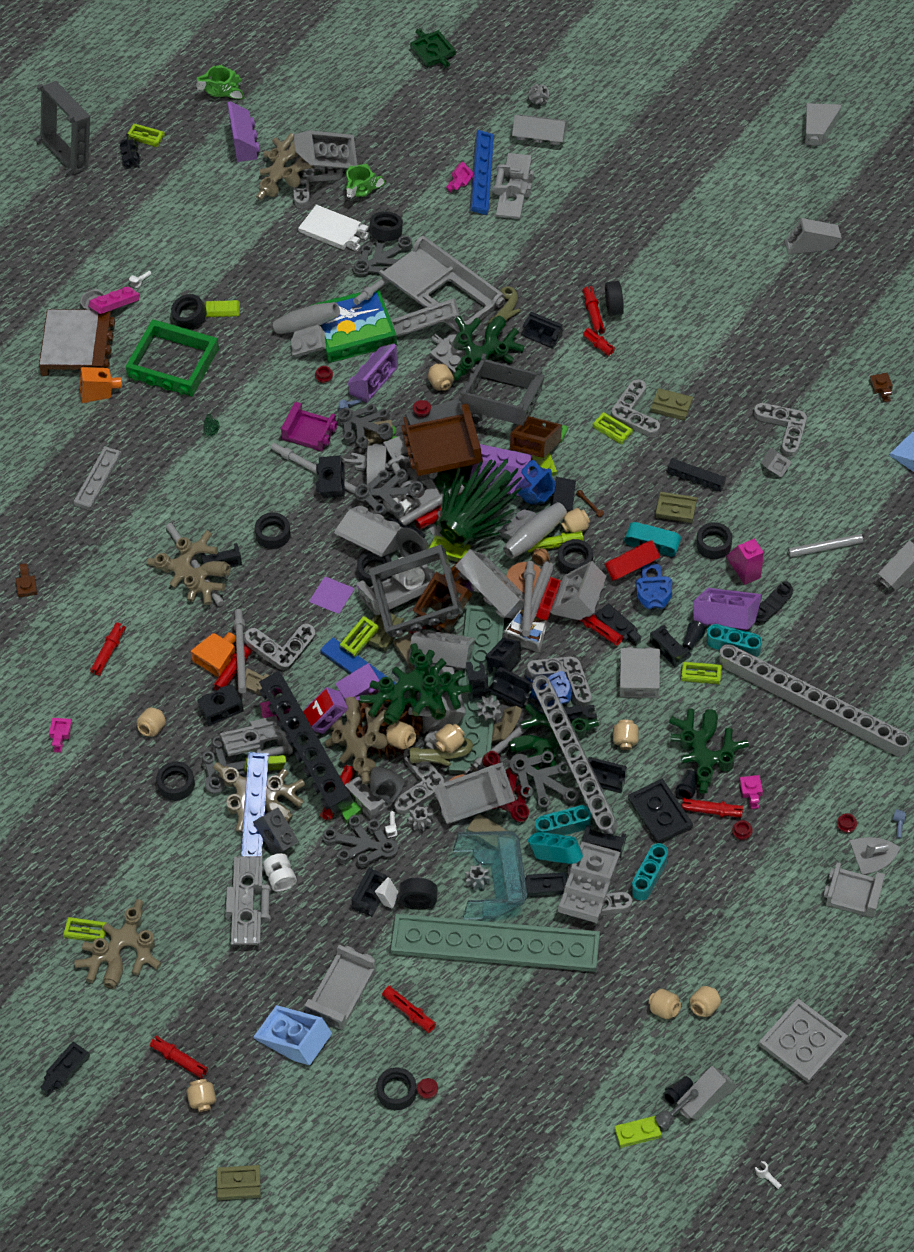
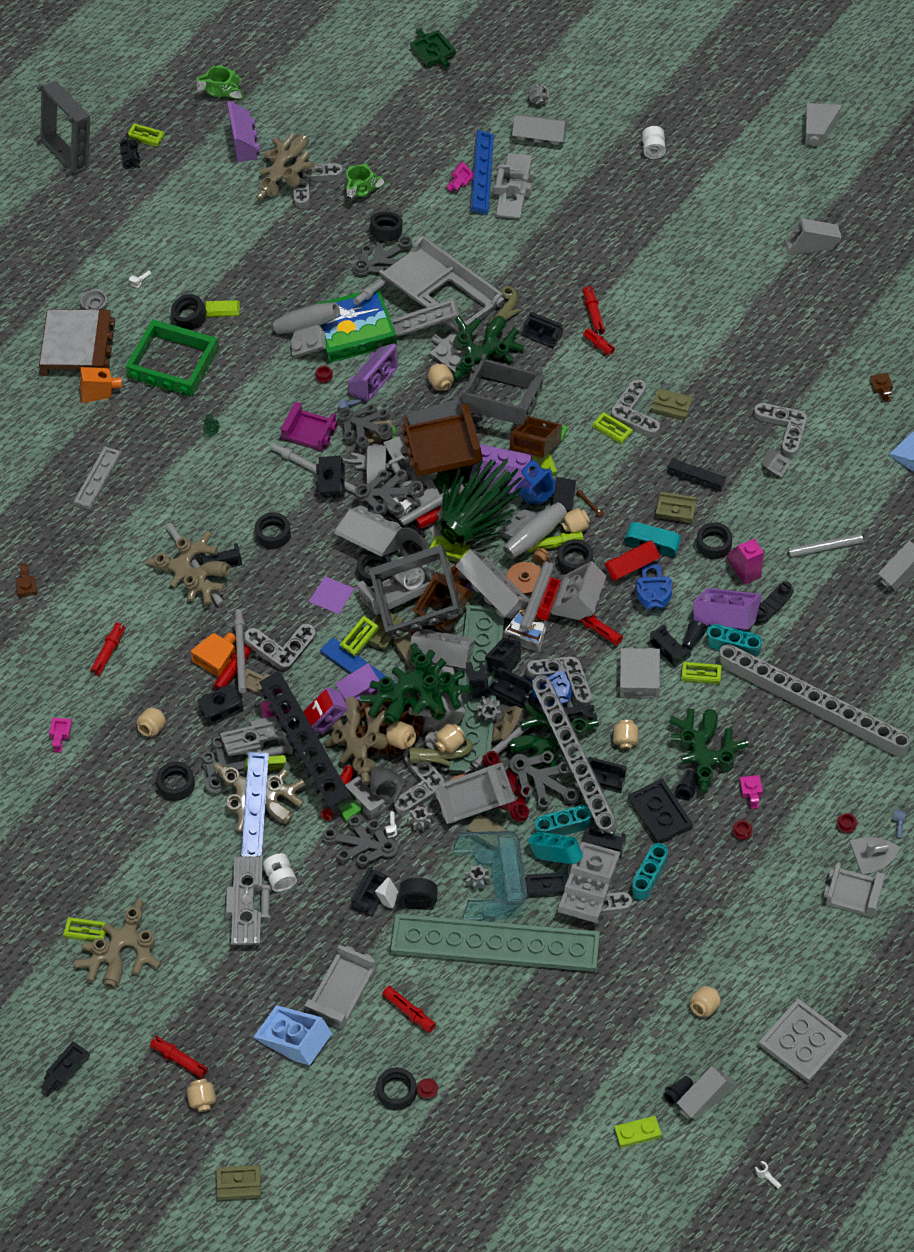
dark pink plate [88,287,140,314] -> none
dark grey brick [253,807,299,855] -> none
light grey slope [294,130,357,169] -> none
white tile [298,205,369,251] -> none
dark red plate [413,400,431,417] -> none
light grey bar [522,561,535,637] -> none
black hinge [595,603,641,646] -> none
black tyre [605,281,624,316] -> none
tan head [649,989,681,1019] -> none
dark grey hinge [655,1089,699,1130] -> none
red pin [682,798,743,818] -> none
none -> white wheel [642,126,666,159]

